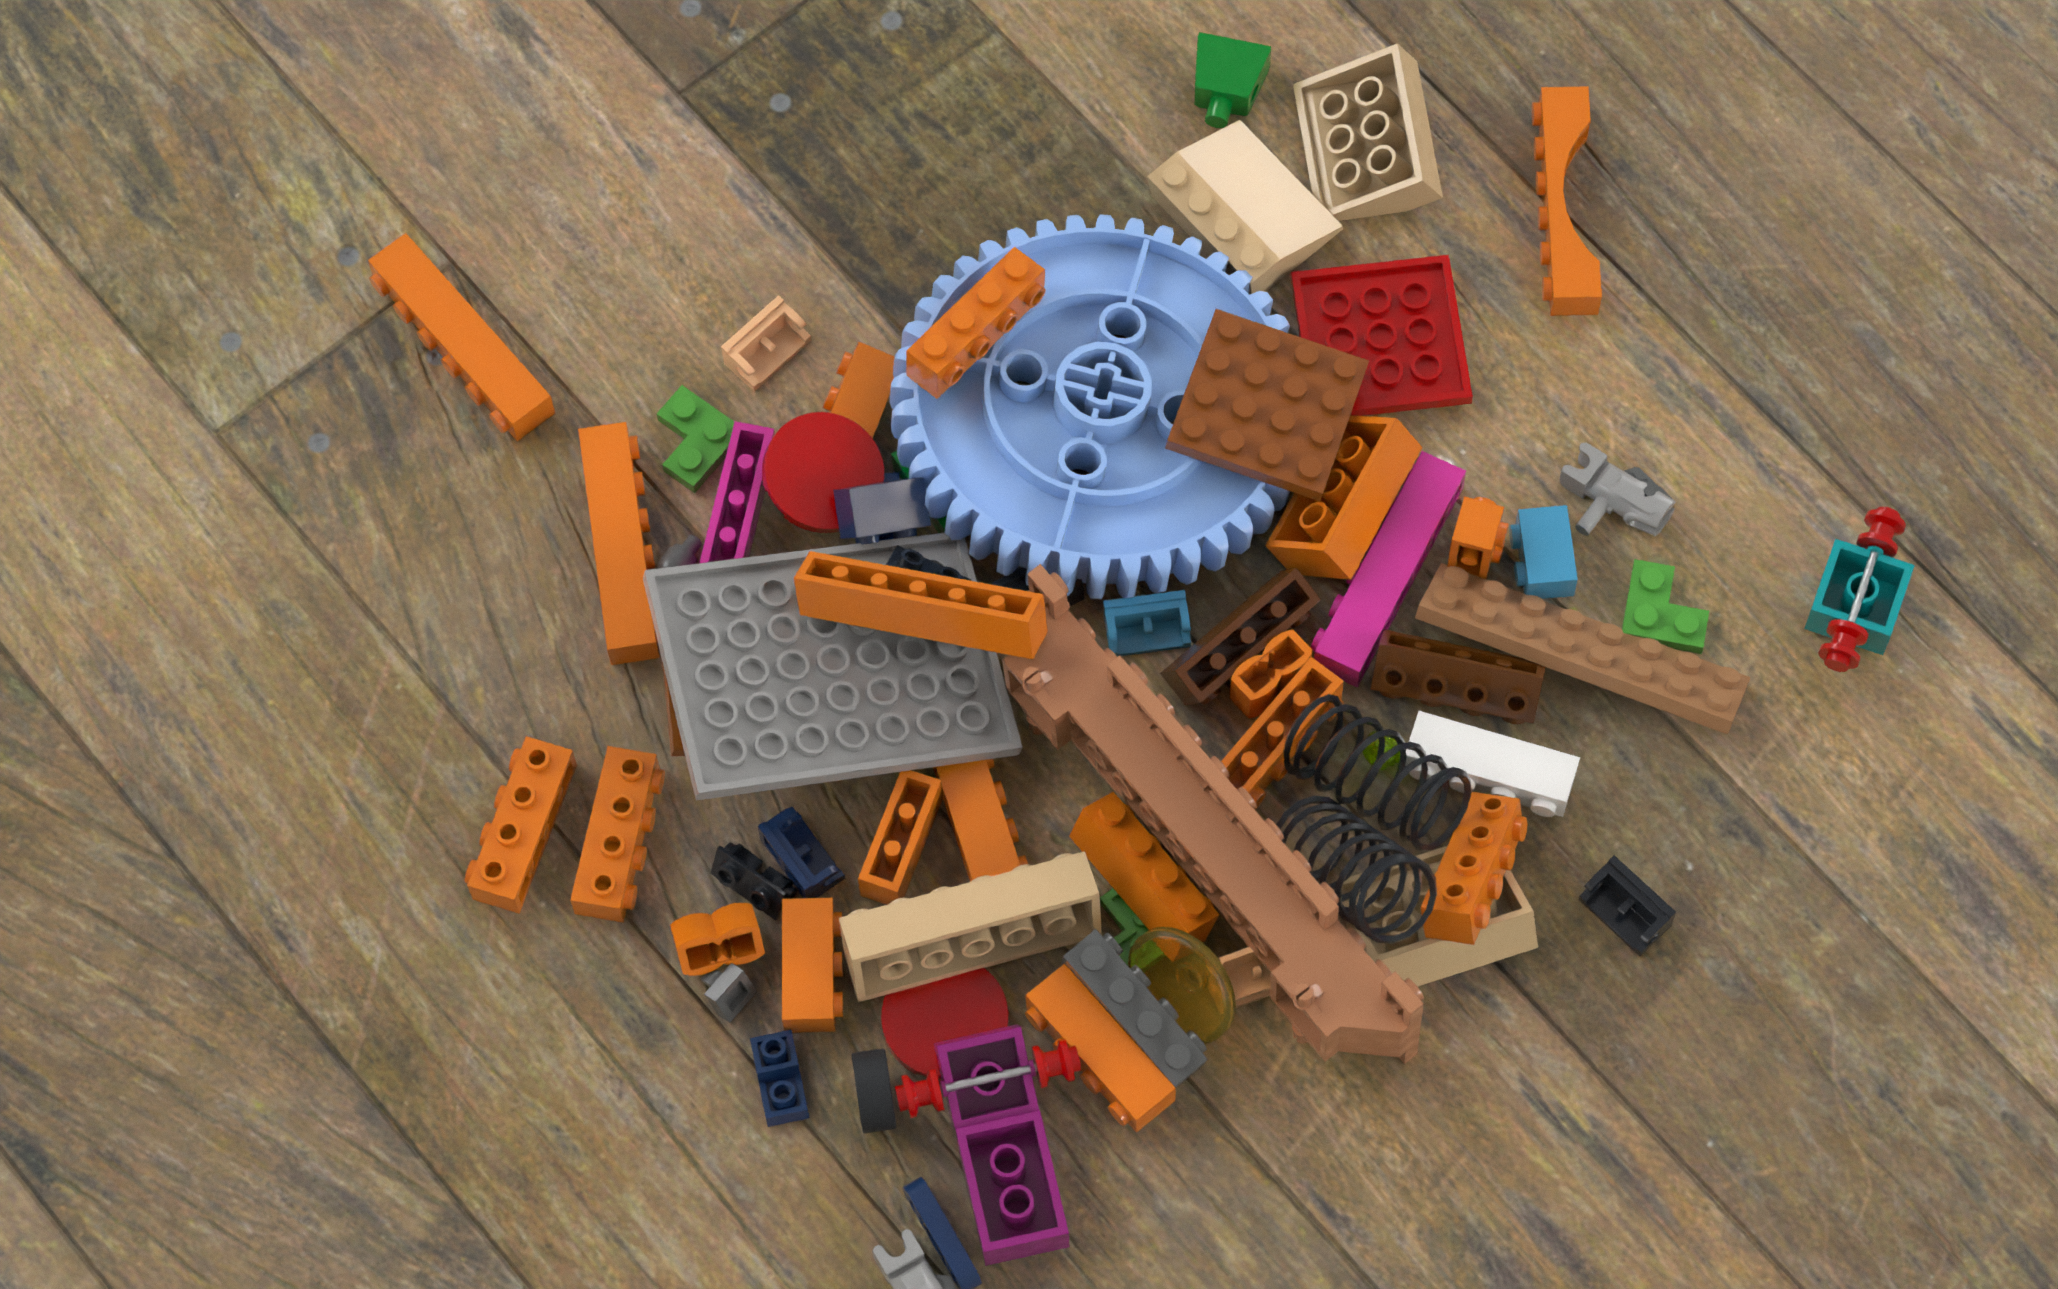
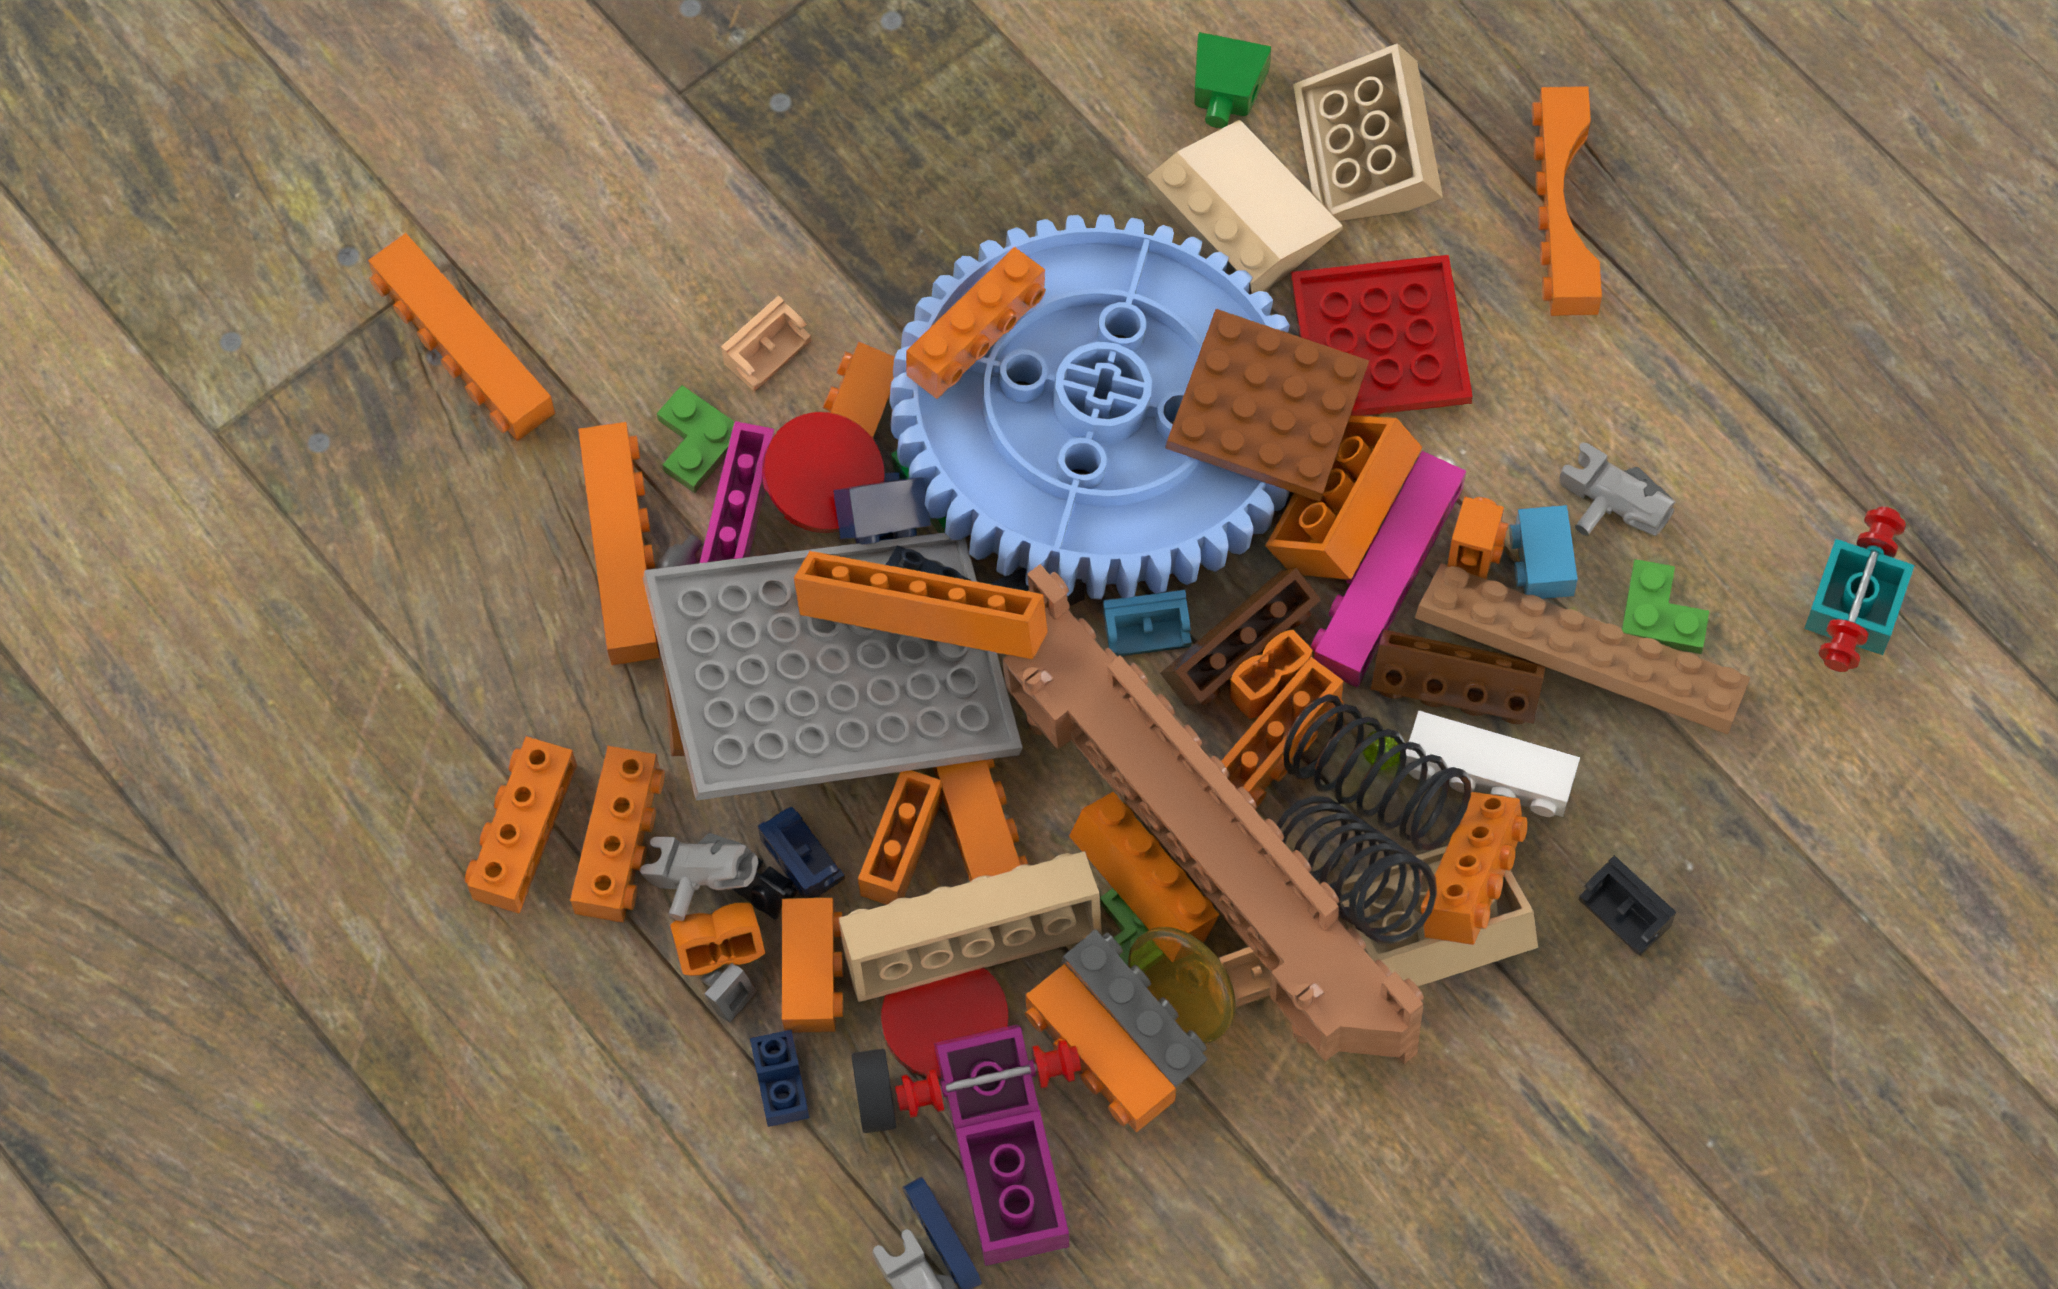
none -> light grey piece [640,833,758,921]

